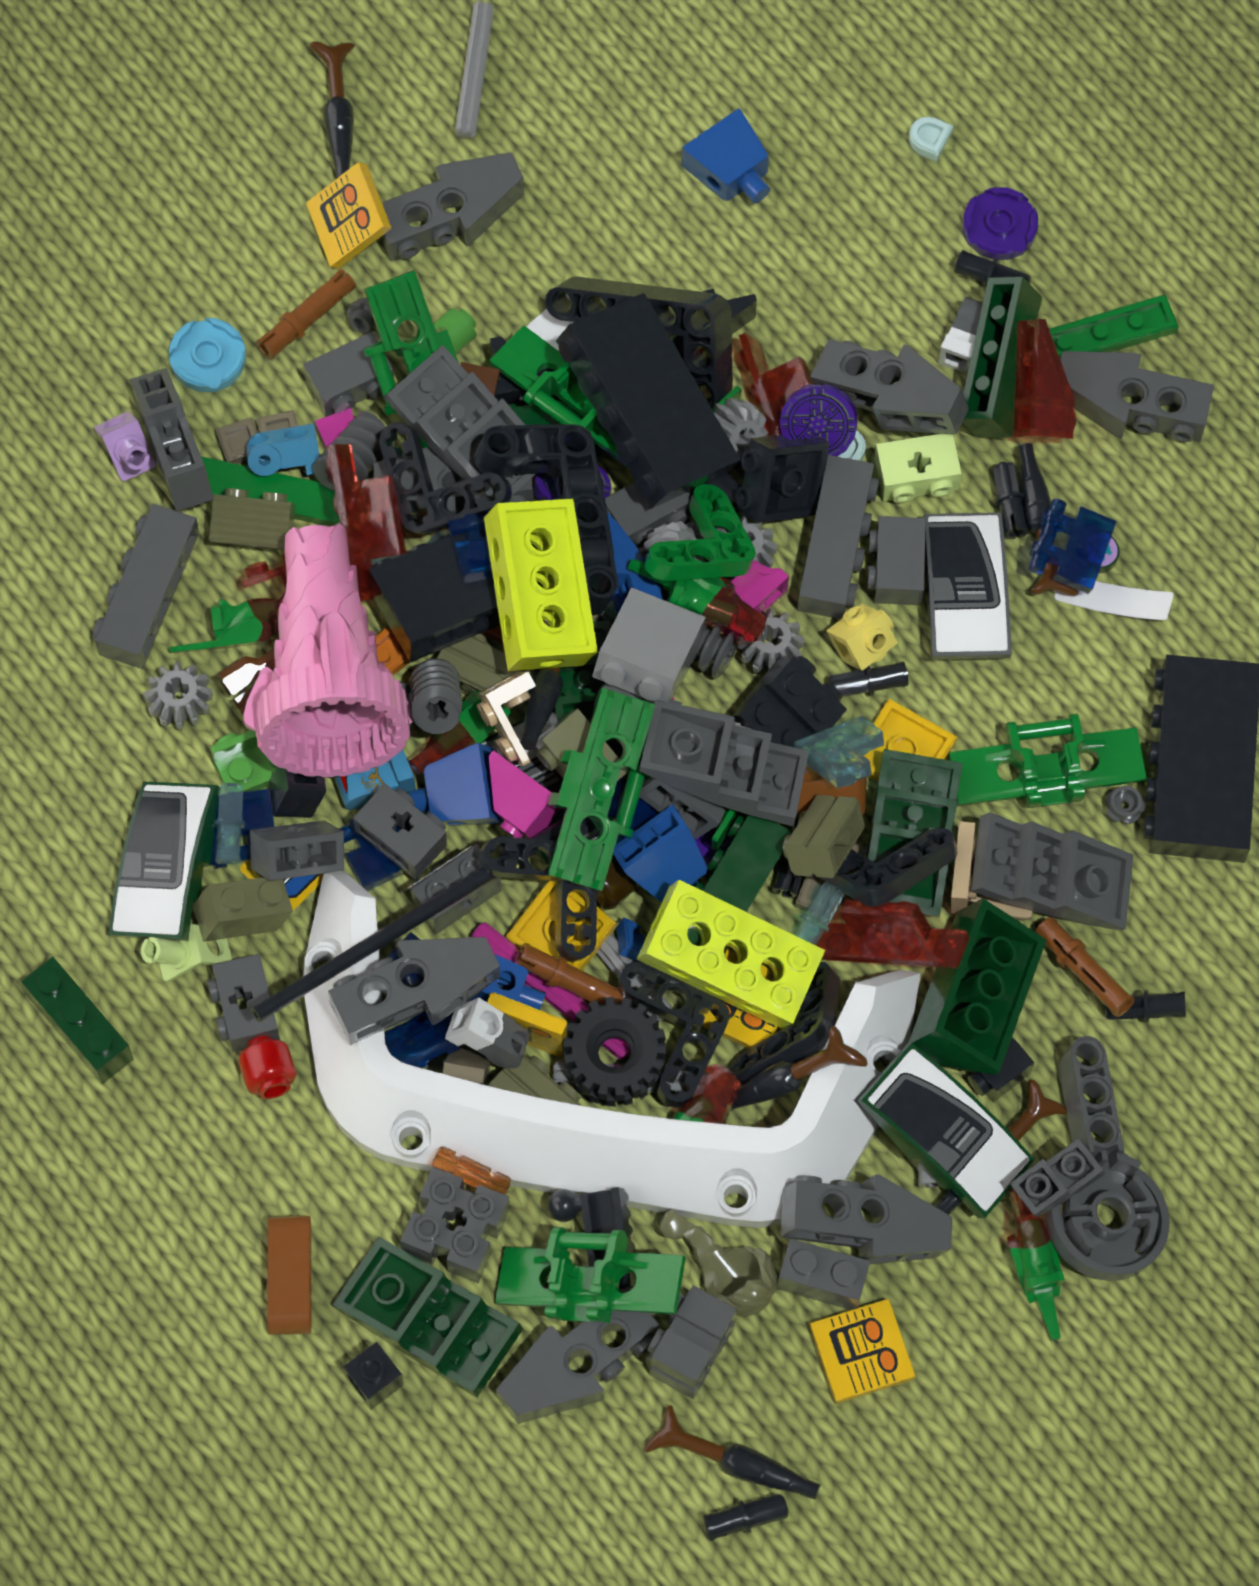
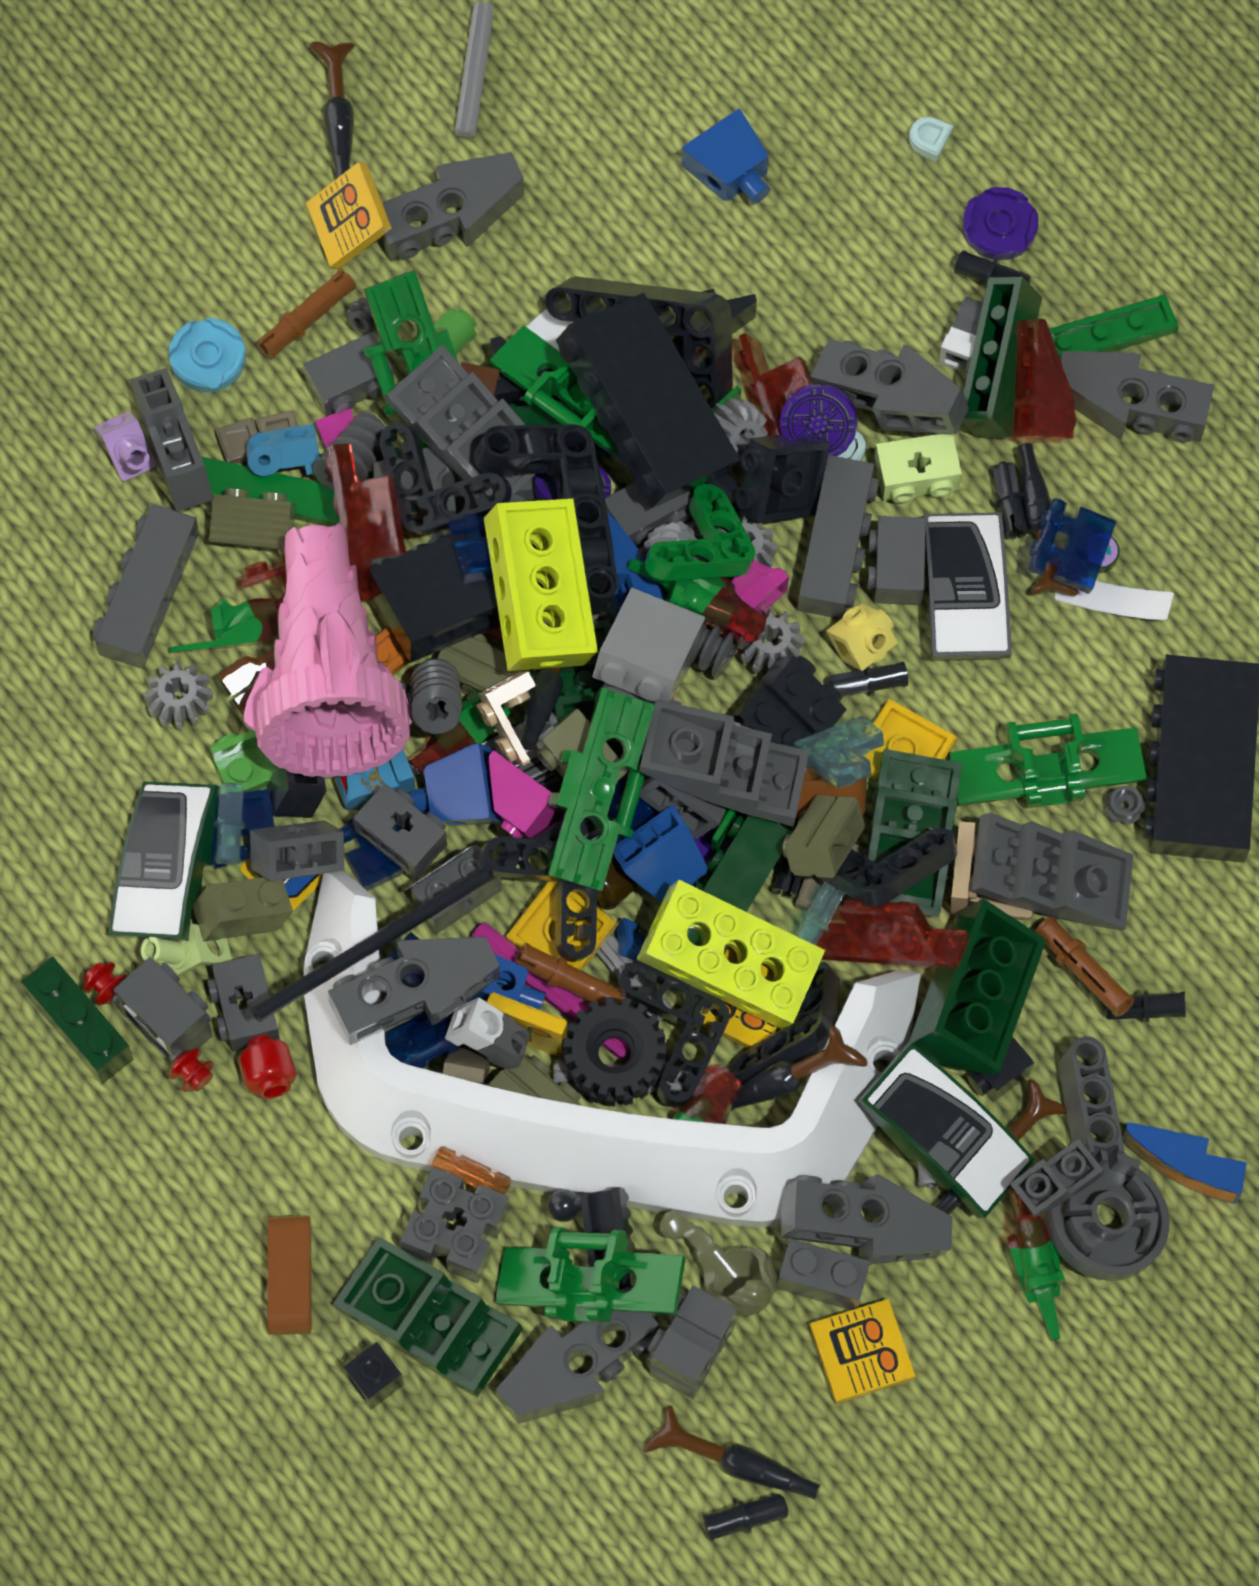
none -> dark grey brick [83,957,214,1092]
none -> blue slope [1122,1122,1247,1204]

